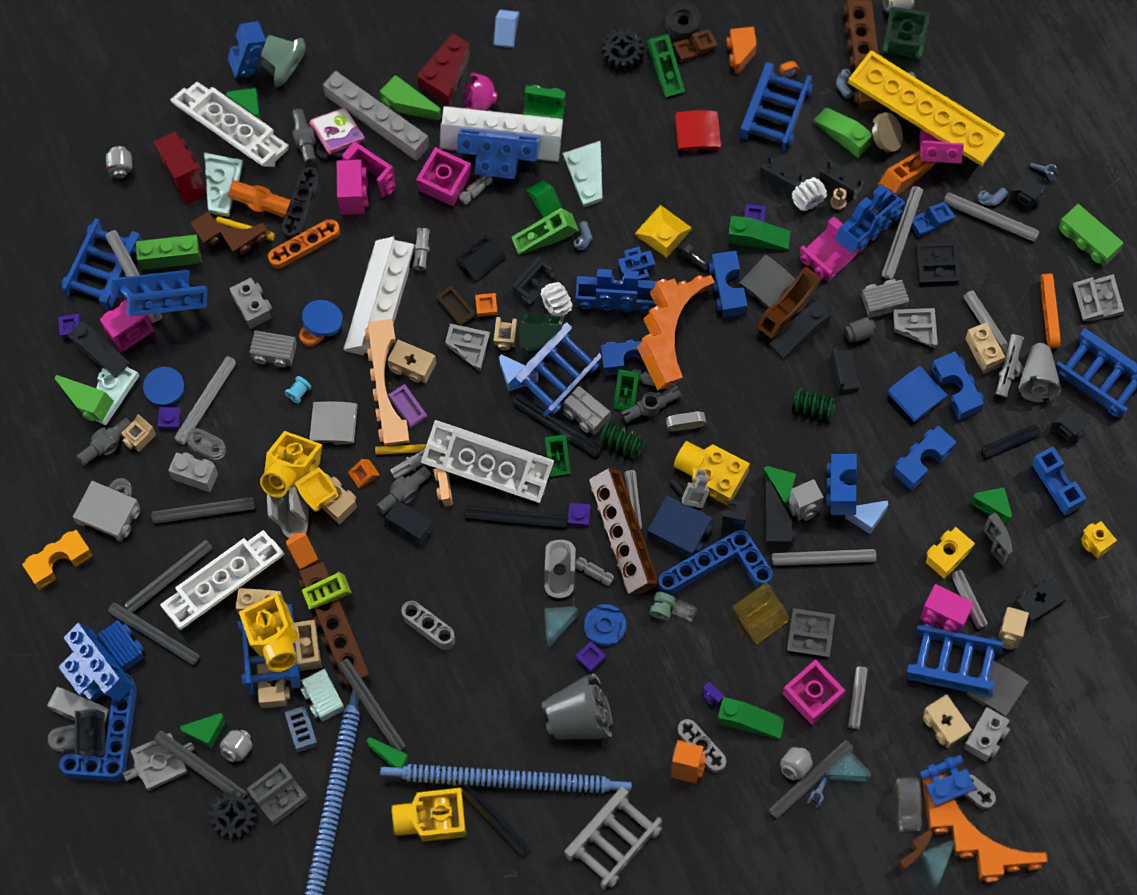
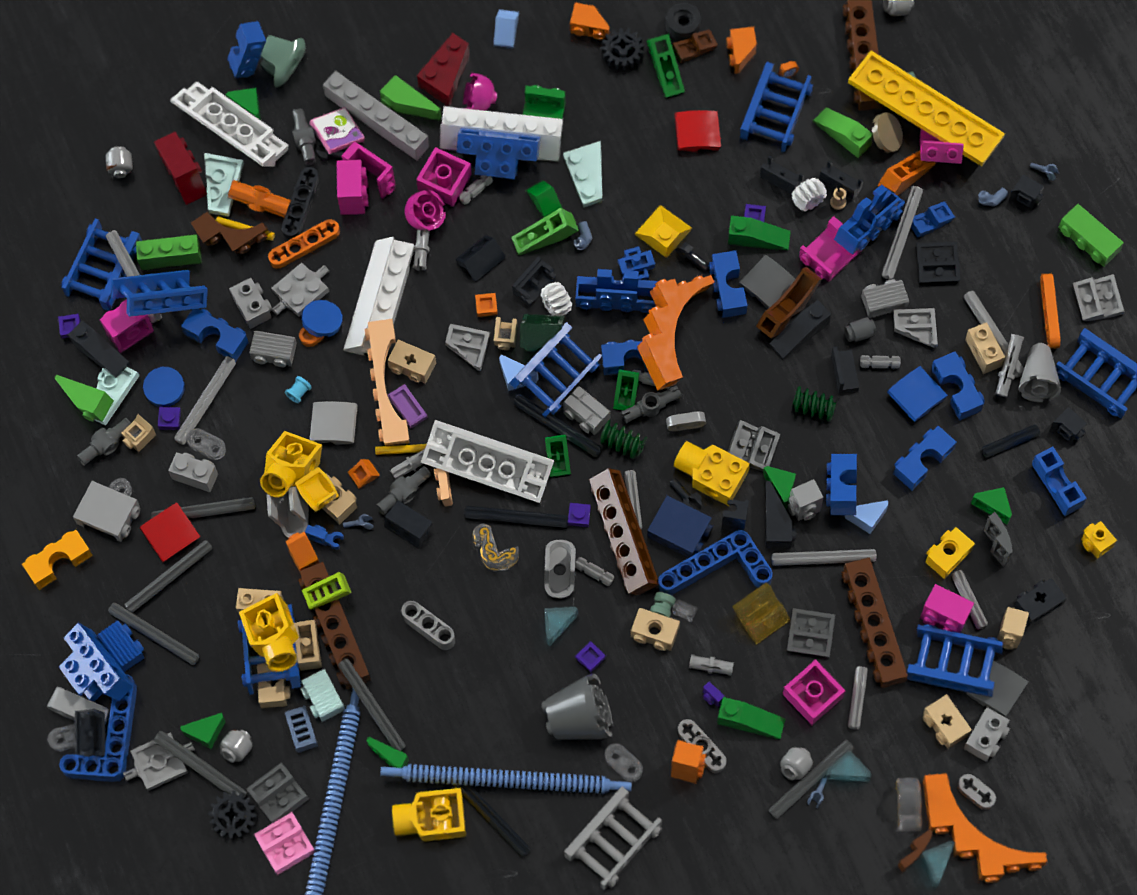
white slope [160,530,285,630] -> none
dark brown tile [436,285,477,326] -> none
blue tile [584,604,626,647] -> none
light grey plate [681,469,709,508] -> none
sand blue arm [836,69,854,99] -> none
clear green brick [882,6,930,59] -> none
blue plate [920,755,976,807] -> none
light grey axle [944,193,1039,241] -> none
none -> red slope [139,502,200,562]
none -> blue arch [181,309,249,362]
none -> bright pink slope [254,812,315,875]
none -> light grey plate [271,263,329,317]
none -> blue plate [305,525,344,550]
none -> sand blue hand [343,514,373,529]
none -> dark pink cylinder [405,190,446,231]
none -> clear animal [473,524,519,571]
none -> orange slope [570,3,609,40]
none -> clear plate [605,744,642,781]
none -> tan brick [631,608,680,651]
none -> light grey pin [689,655,734,676]
none -> dark grey slope [727,420,780,471]
none -> reddish brown brick [841,557,908,688]
none -> light grey axle [860,355,901,368]

